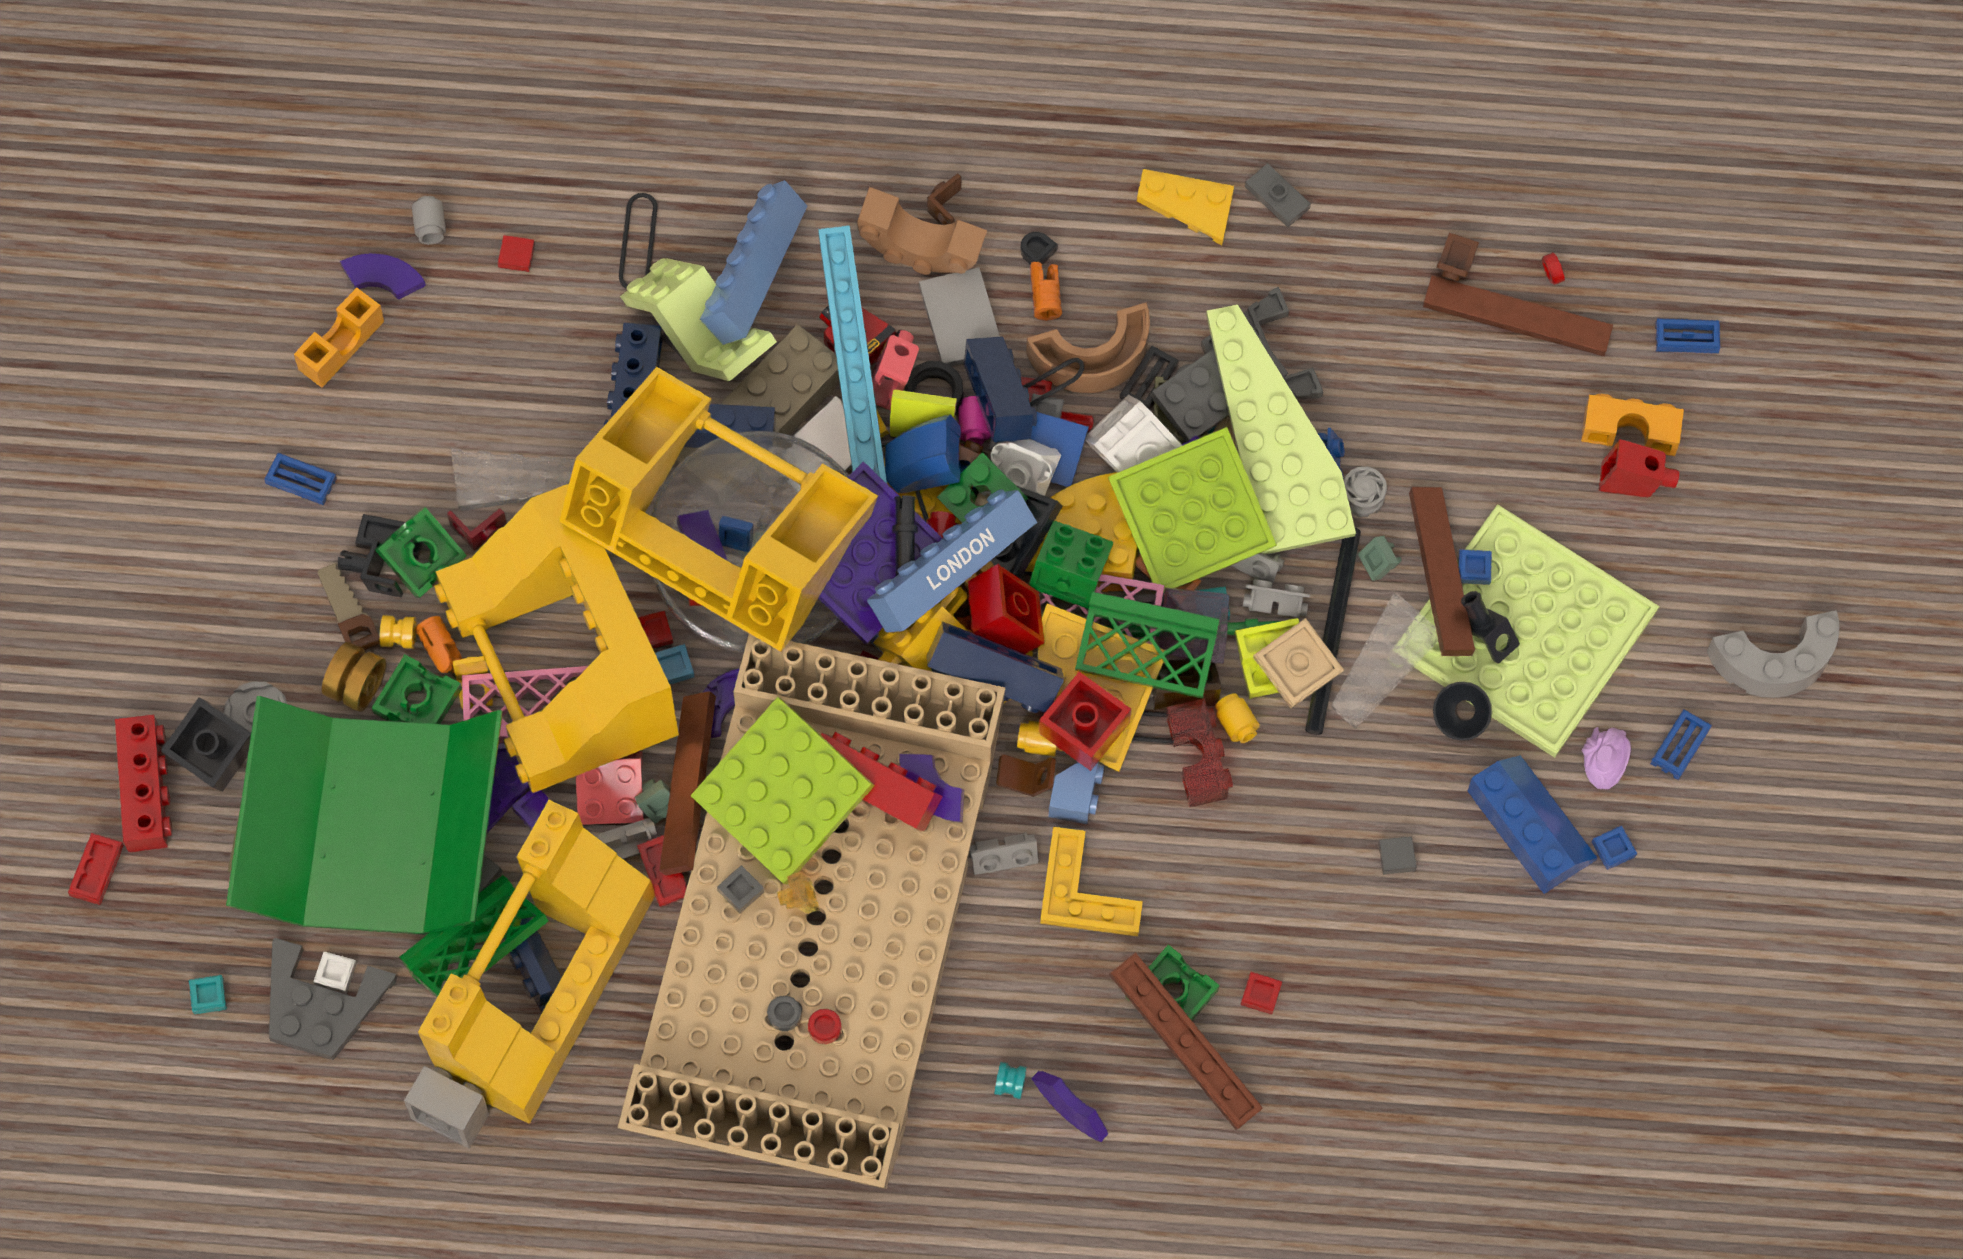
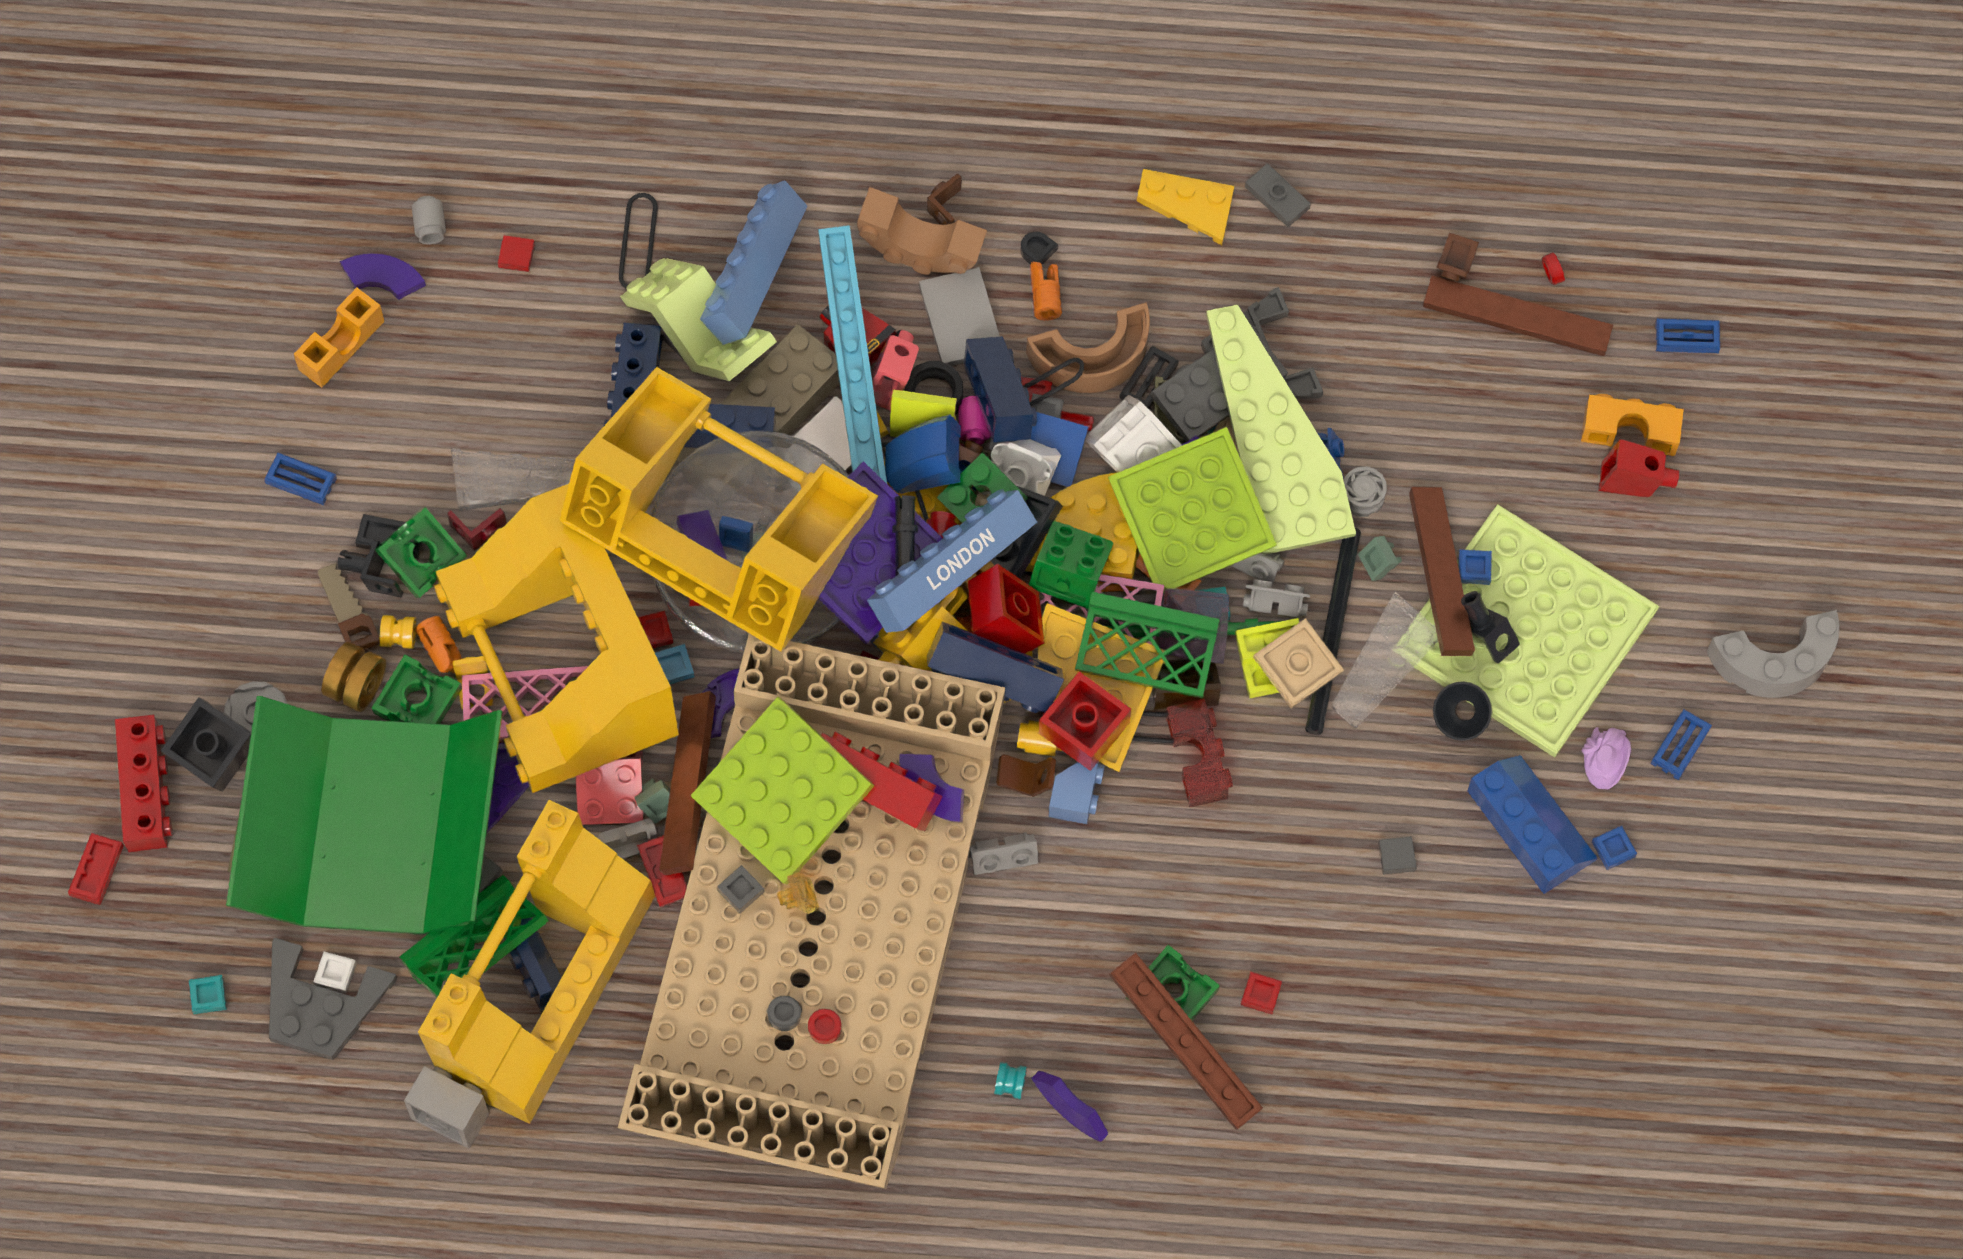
dark purple plate [512,790,550,830] -> none
yellow plate [1040,827,1143,936] -> none
yellow brick [1215,693,1260,743] -> none

